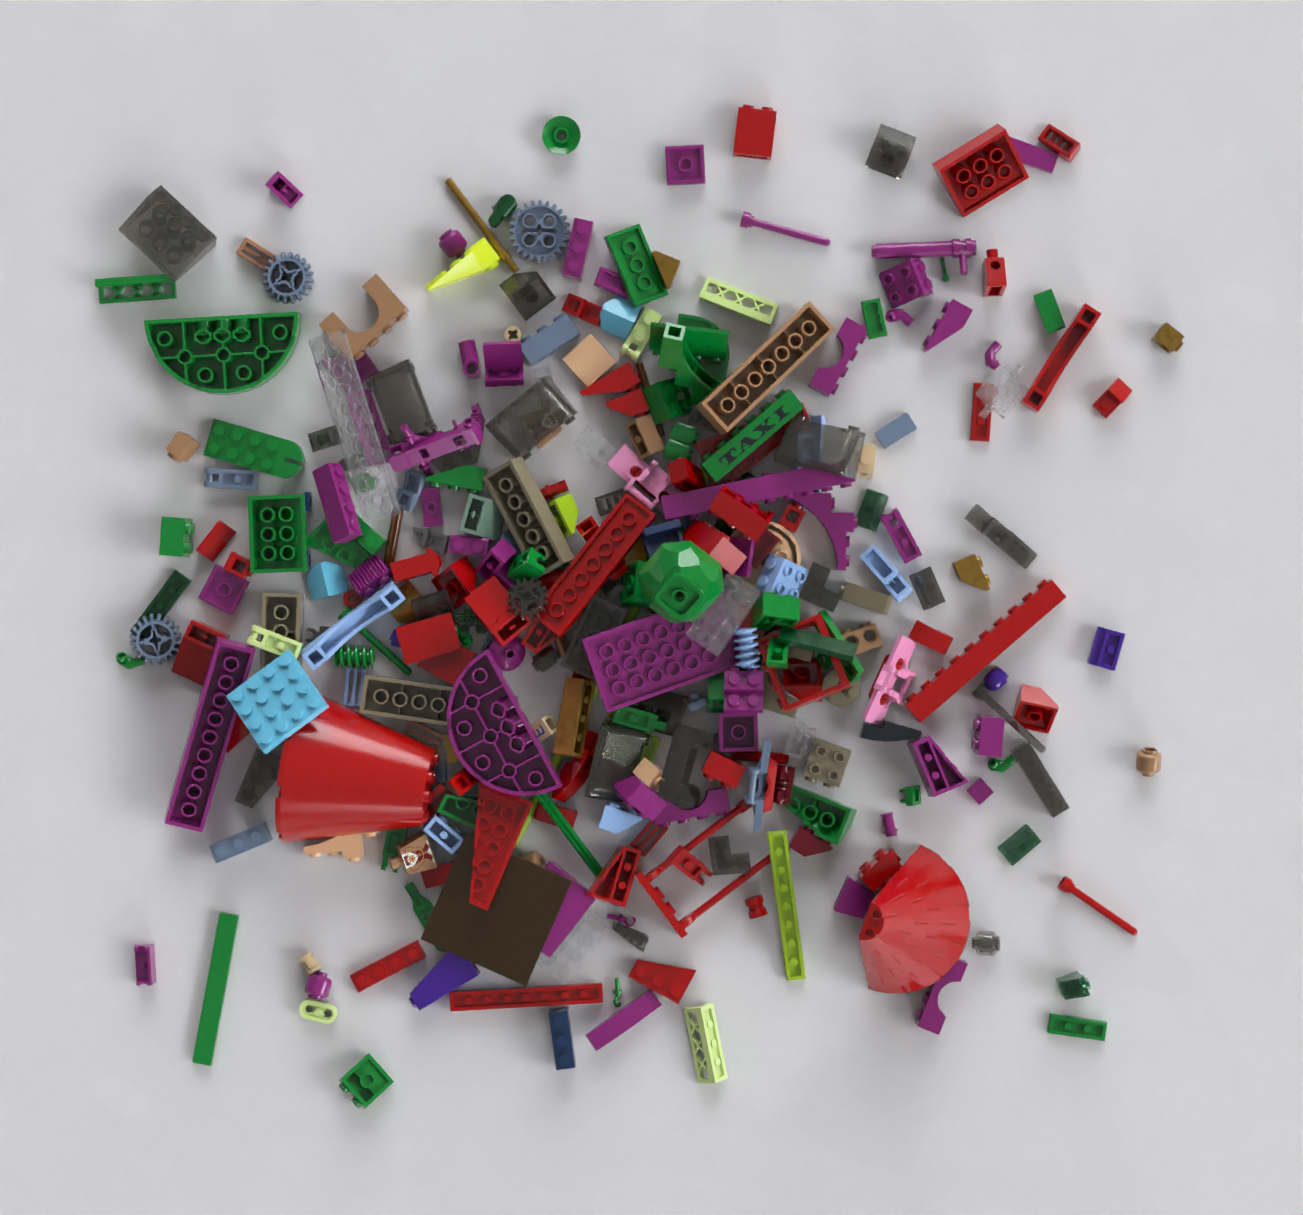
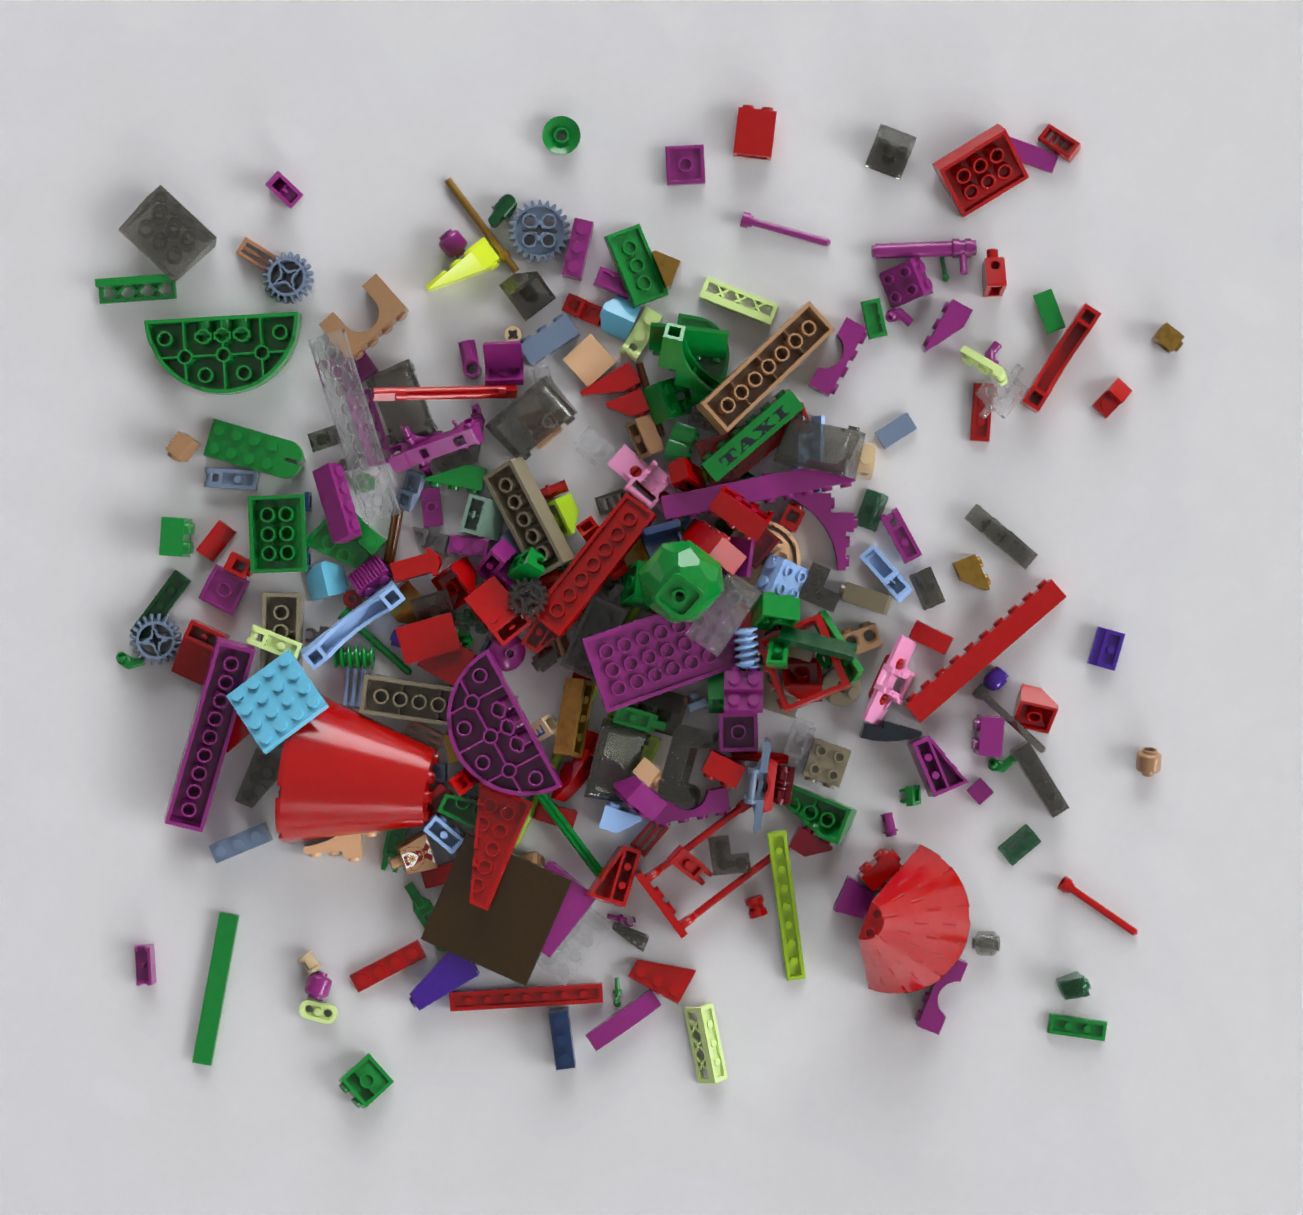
none -> red piece [372,385,517,401]
none -> yellowish green plate [960,345,1008,386]

